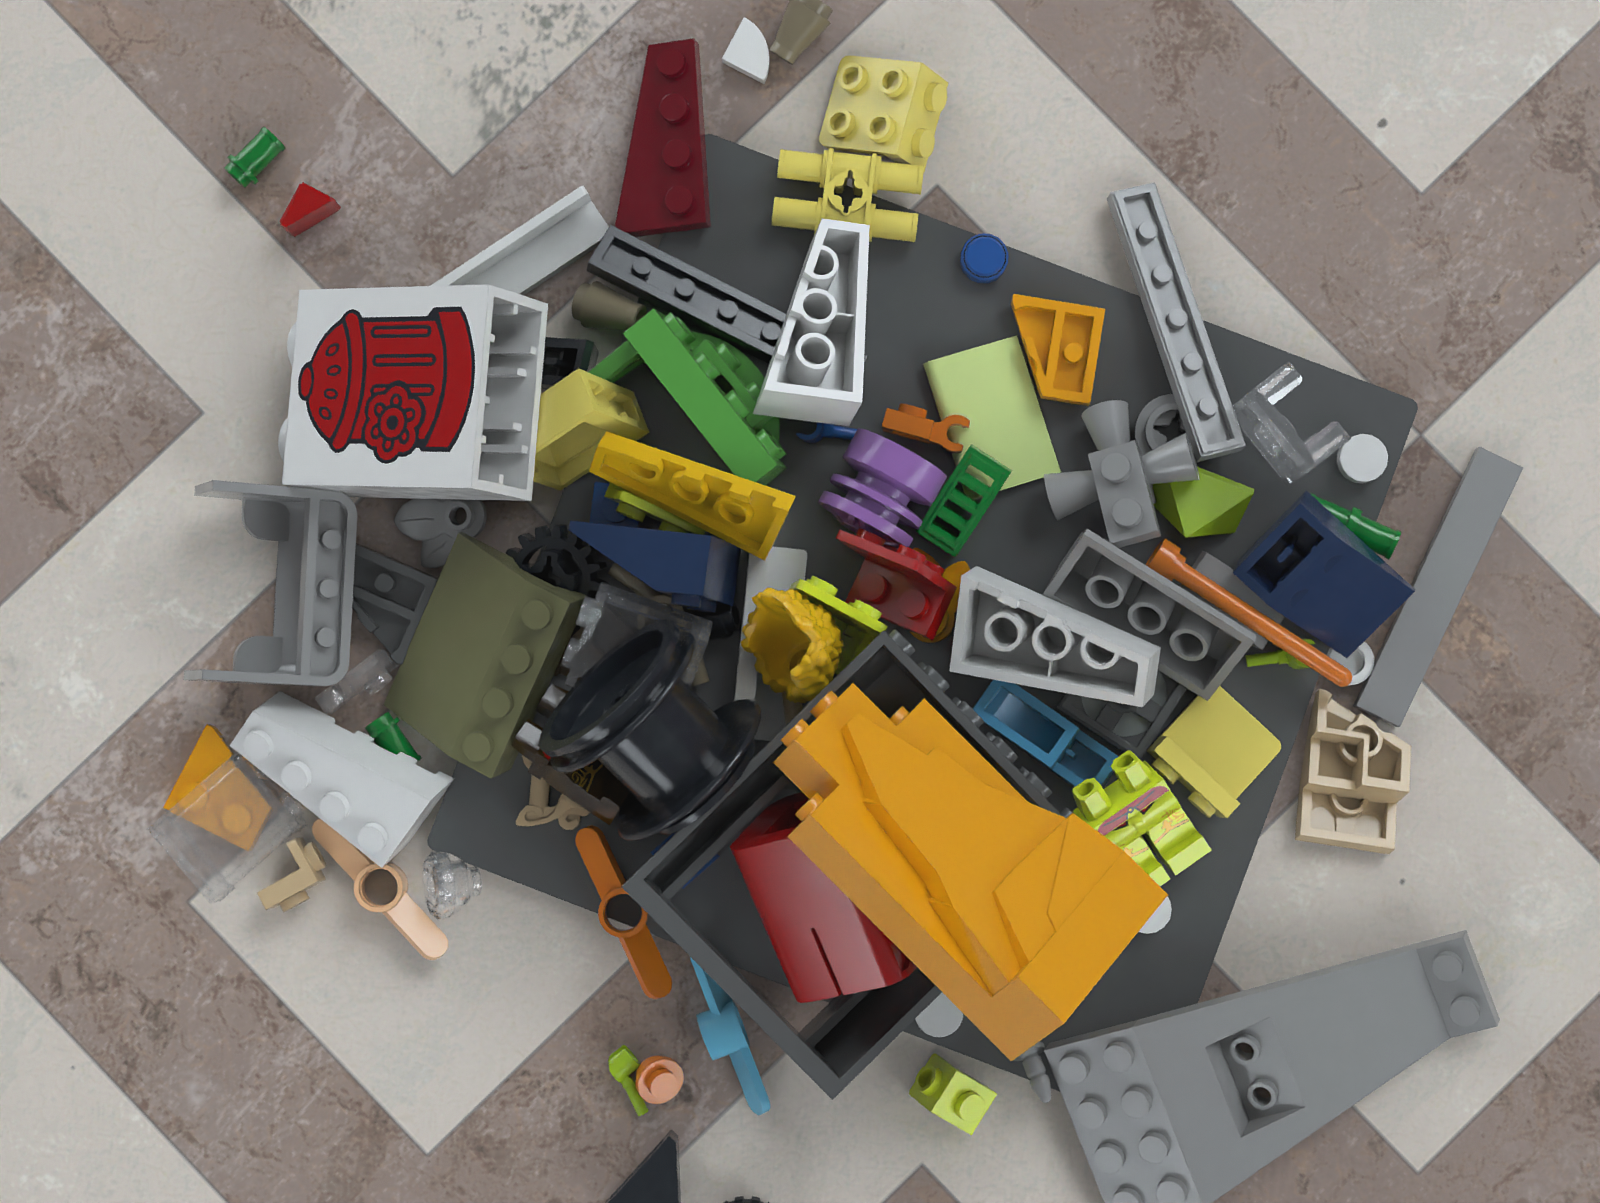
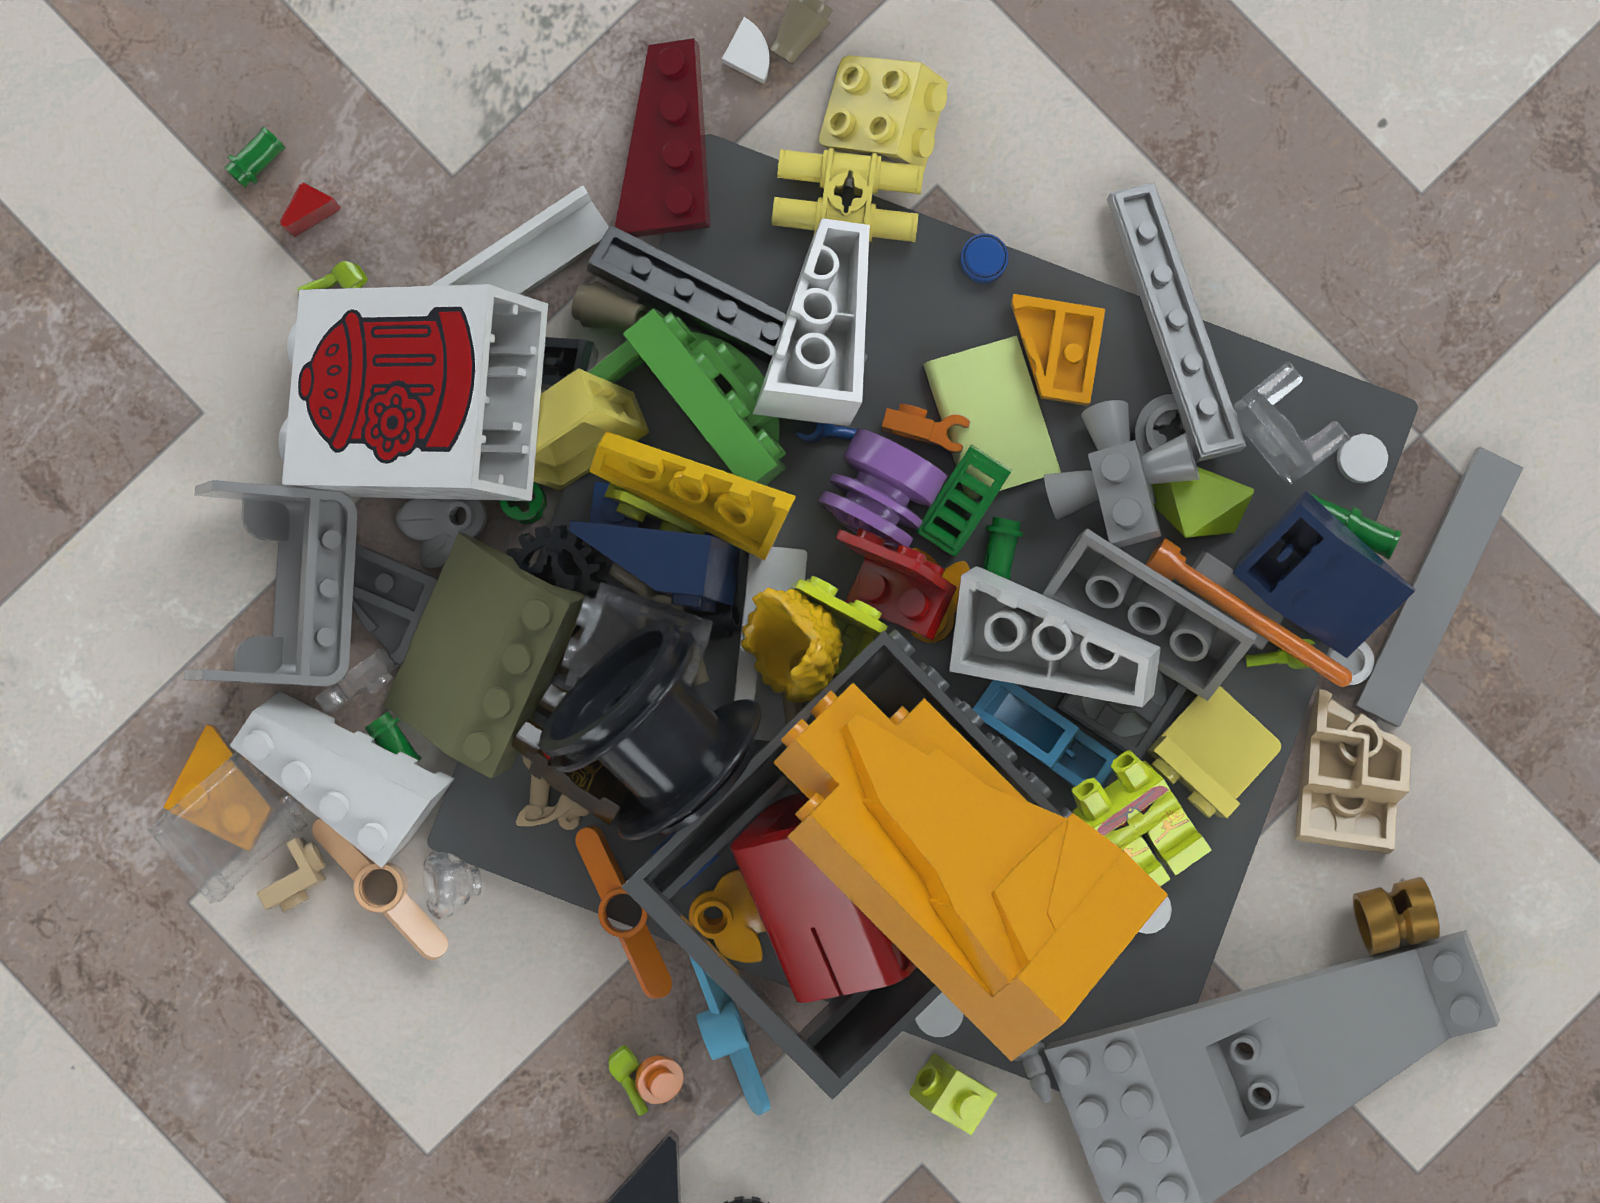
none -> lime hand [297,261,368,293]
none -> green bush [500,481,547,525]
none -> light orange plate [689,869,766,963]
none -> green pin [982,516,1024,580]
none -> pearl gold wheel [1353,877,1440,955]

